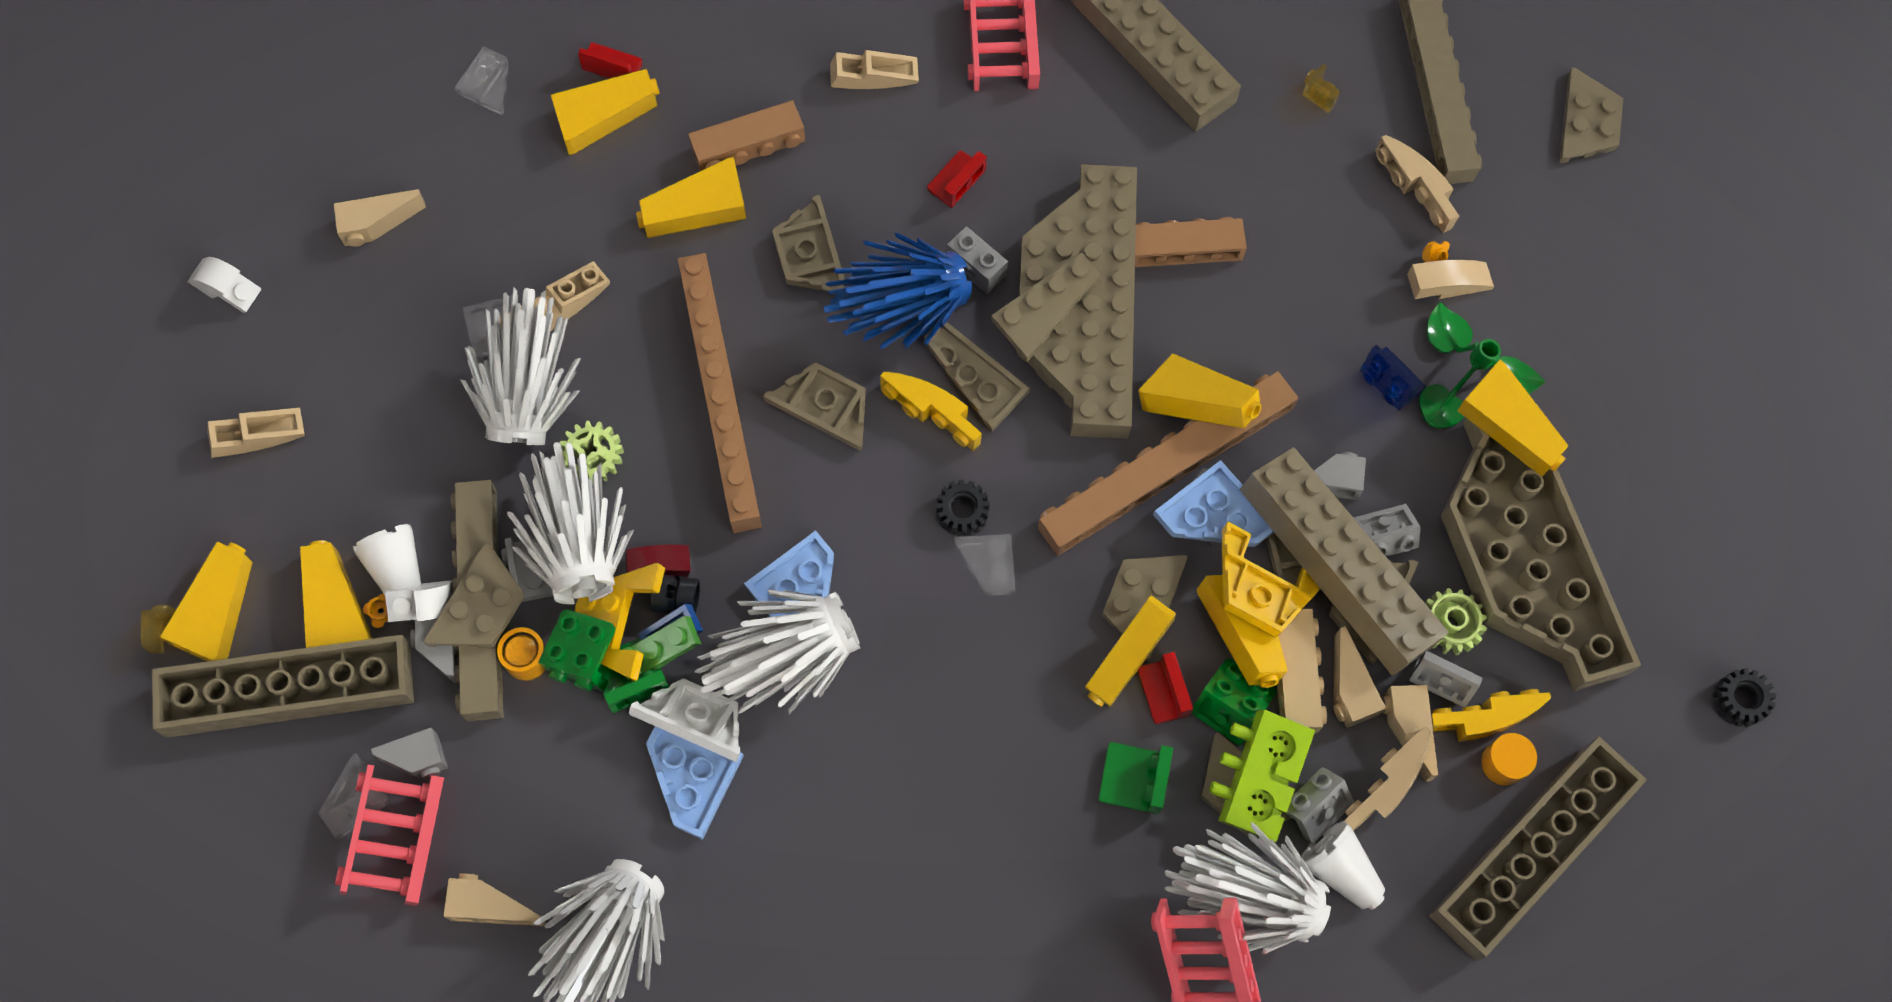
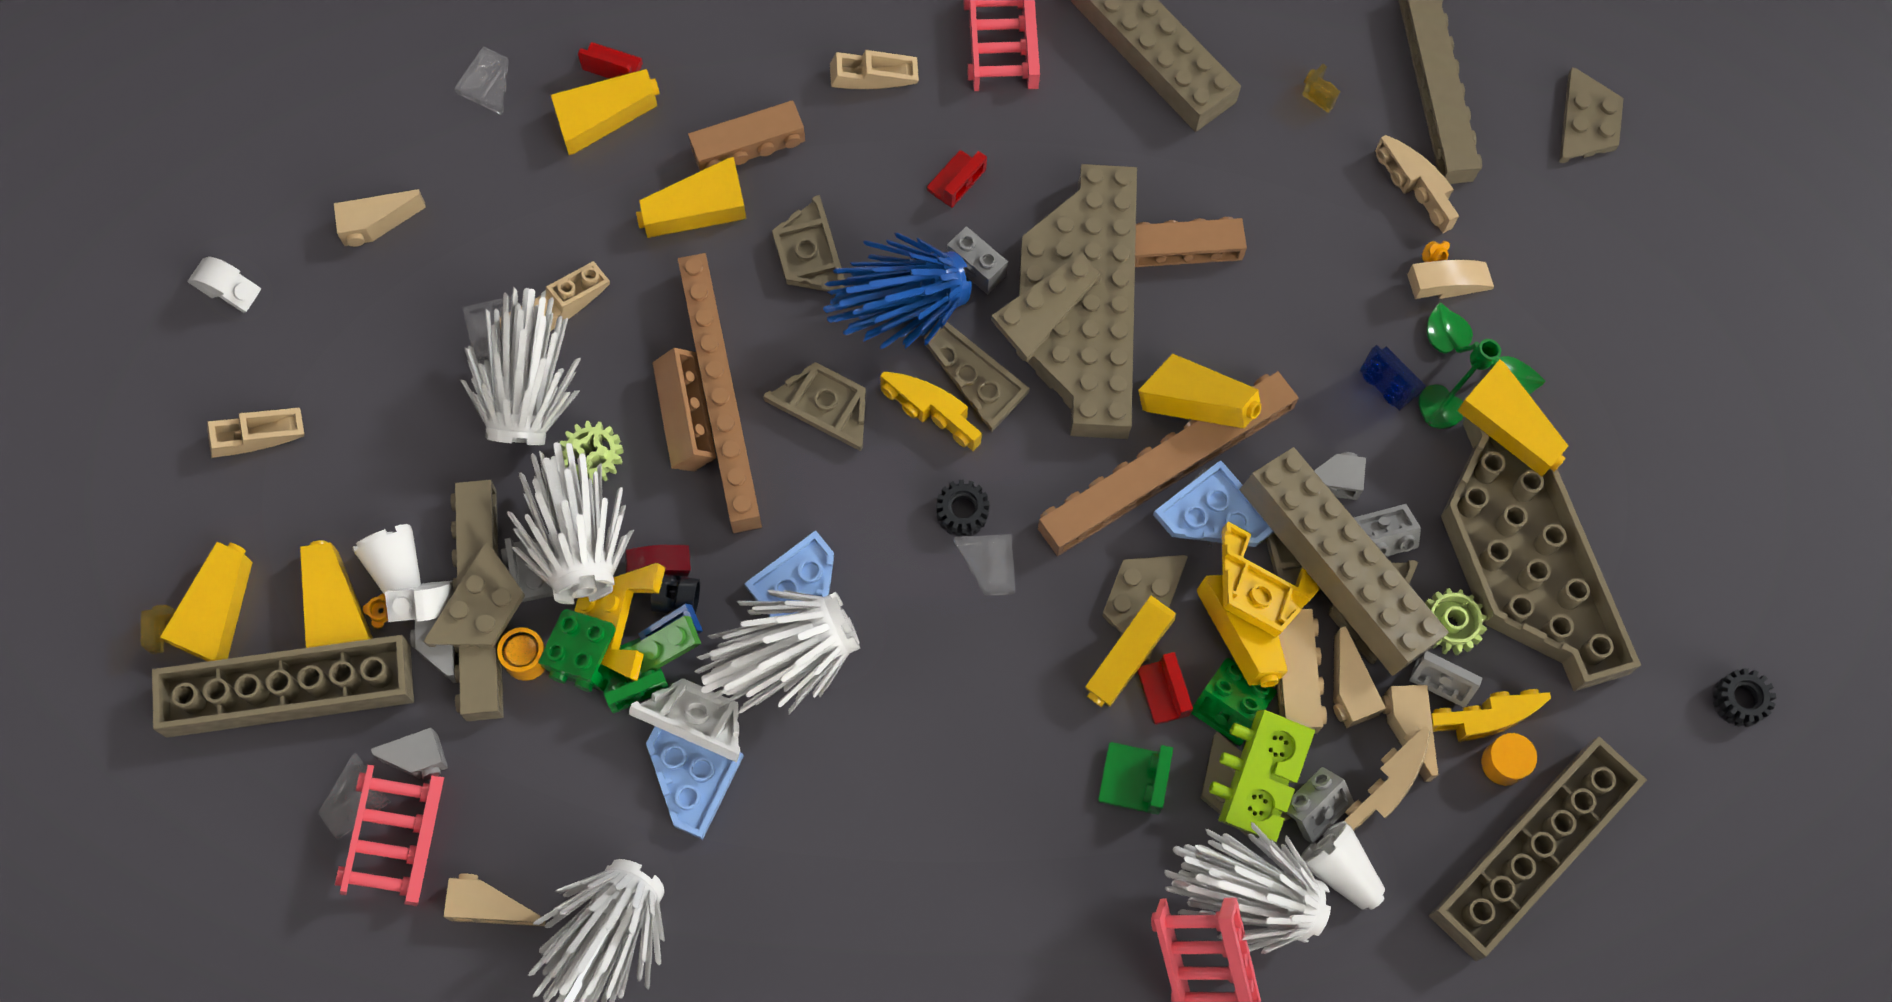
none -> medium nougat brick [652,348,716,471]

